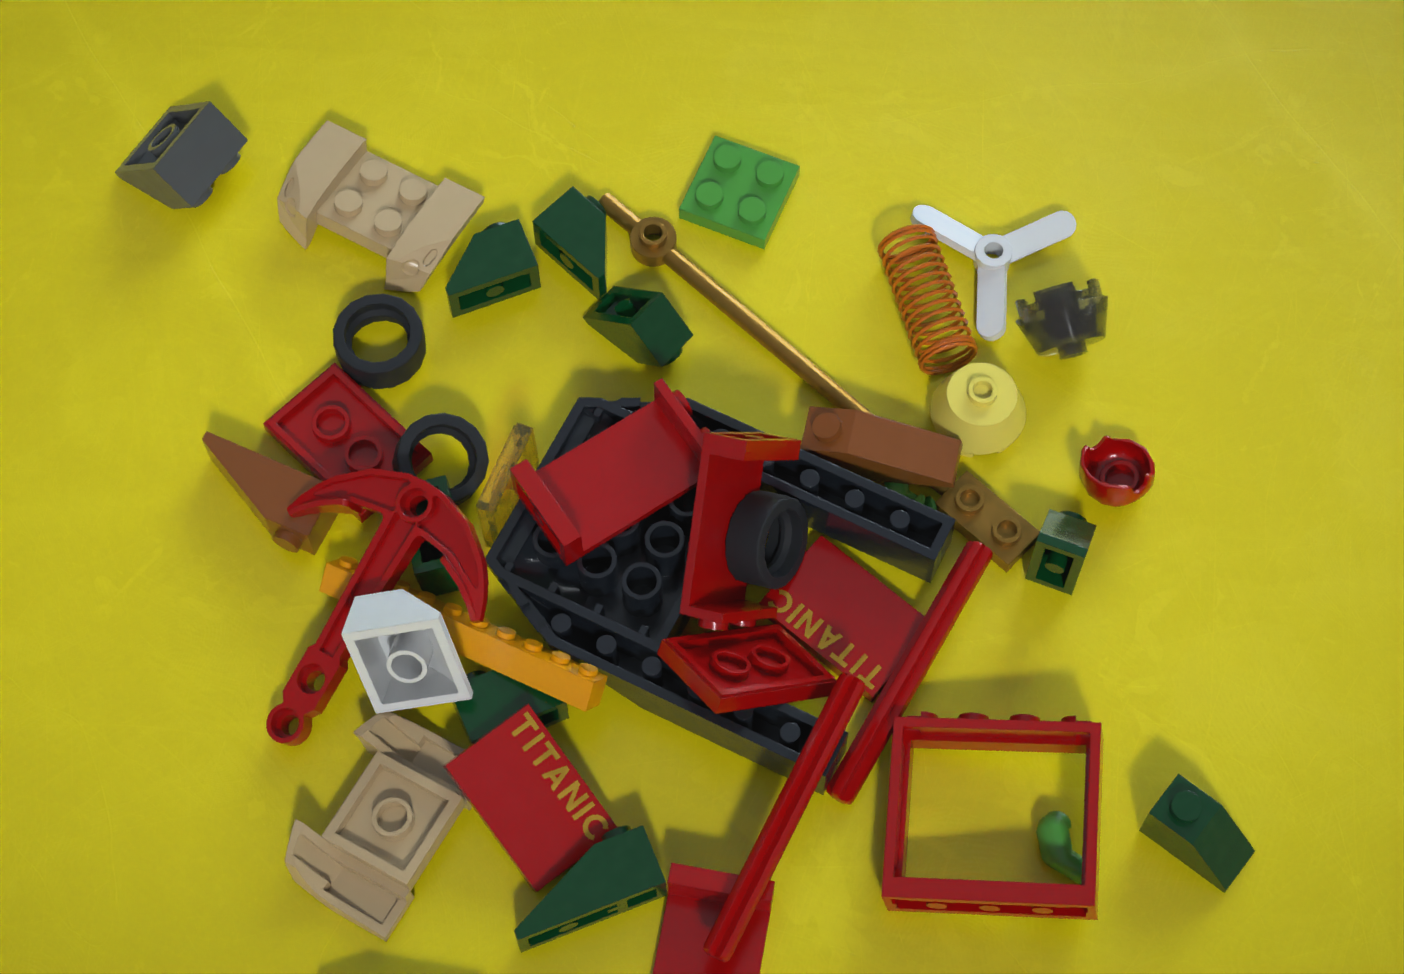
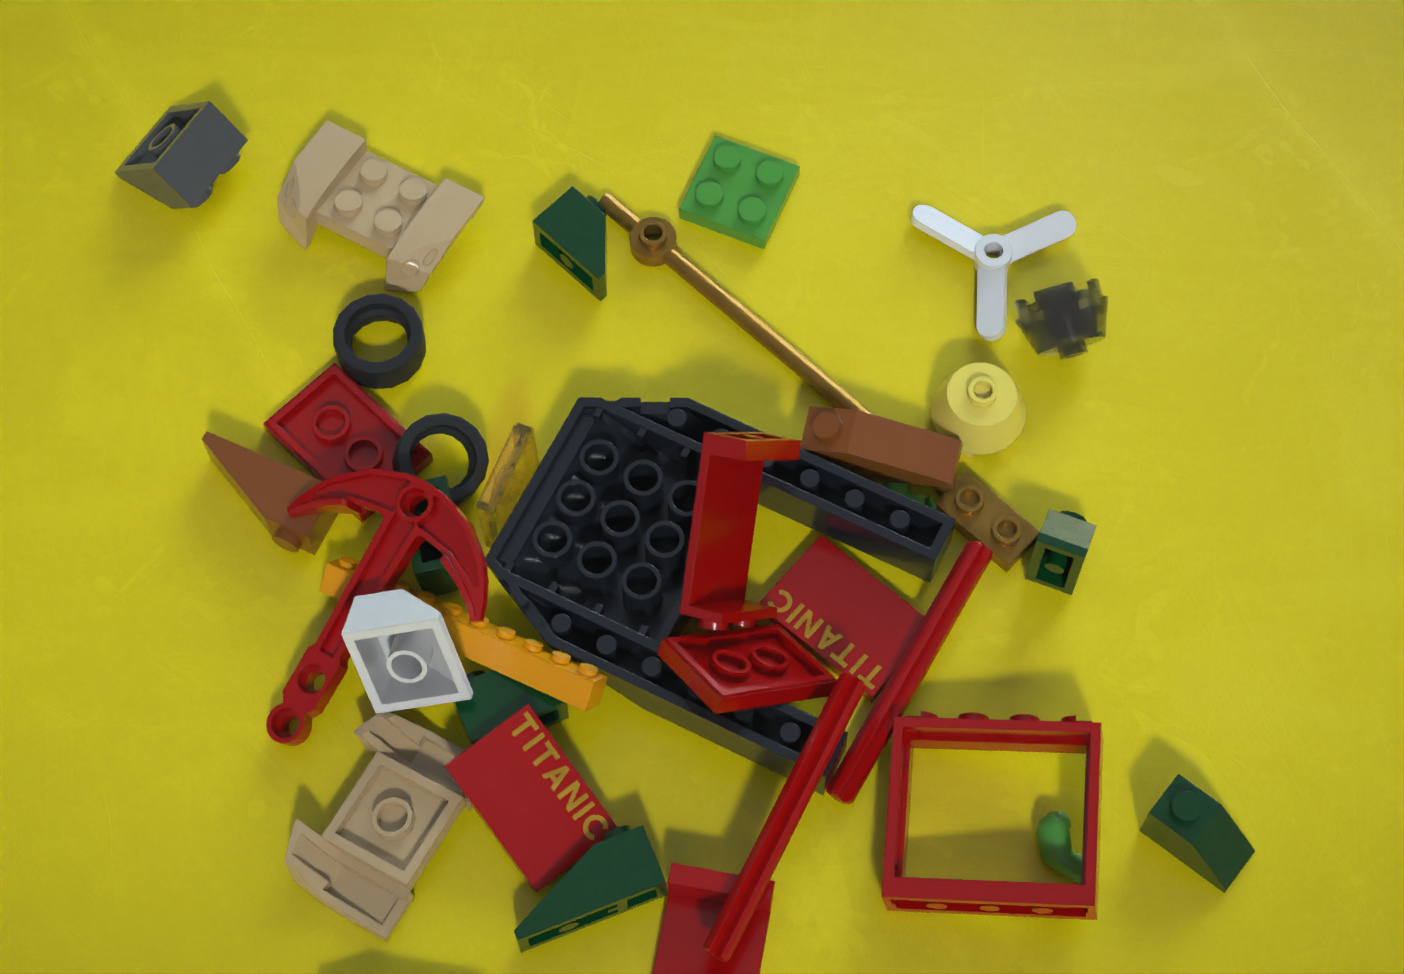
dark green slope [445,219,541,318] -> none
red panel [510,378,710,566] -> none
dark green slope [583,286,693,367] -> none
black tyre [725,490,808,590] -> none
orange piece [877,224,978,375] -> none
red hair [1079,435,1155,507] -> none

